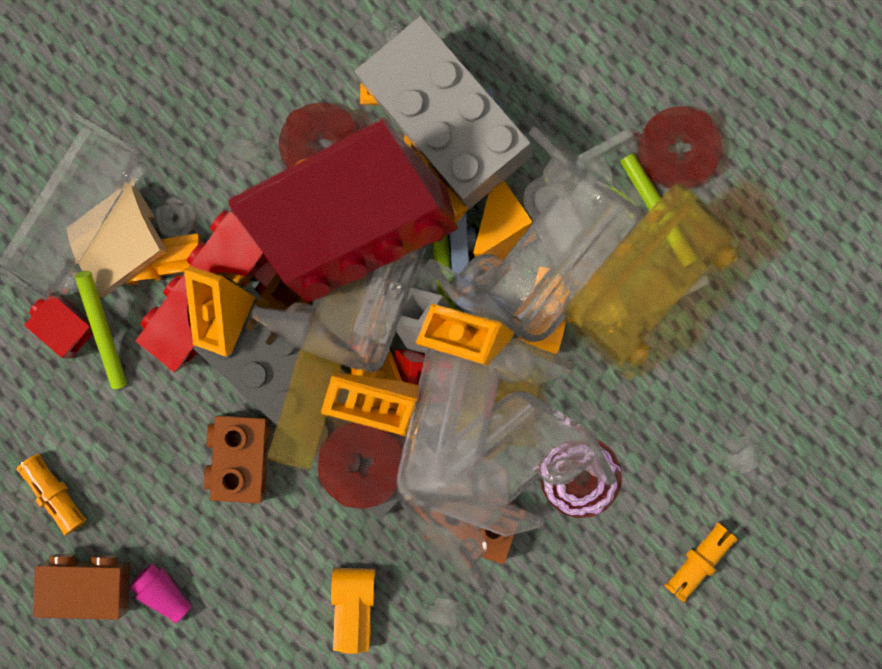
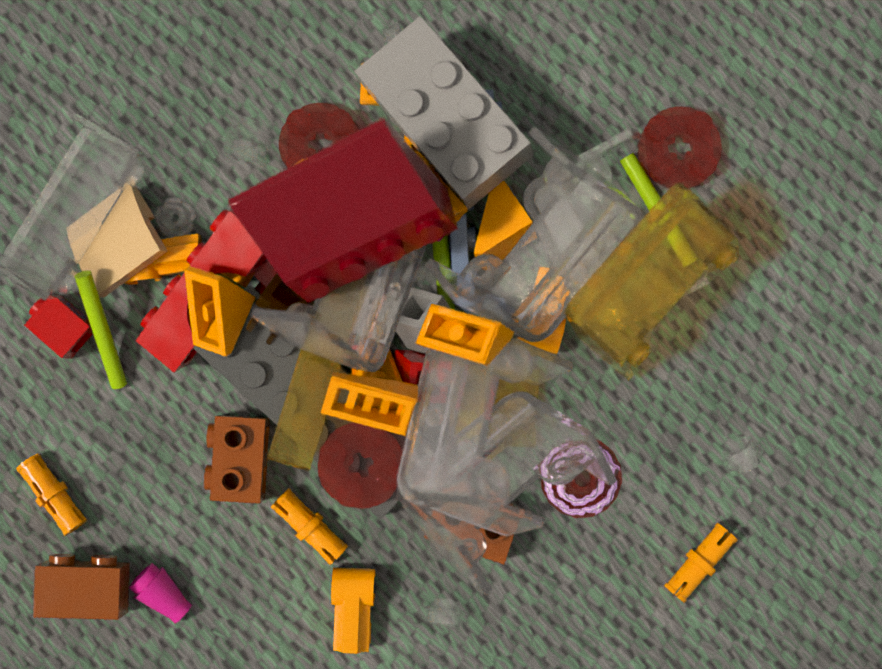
none -> light orange pin [270,488,348,565]

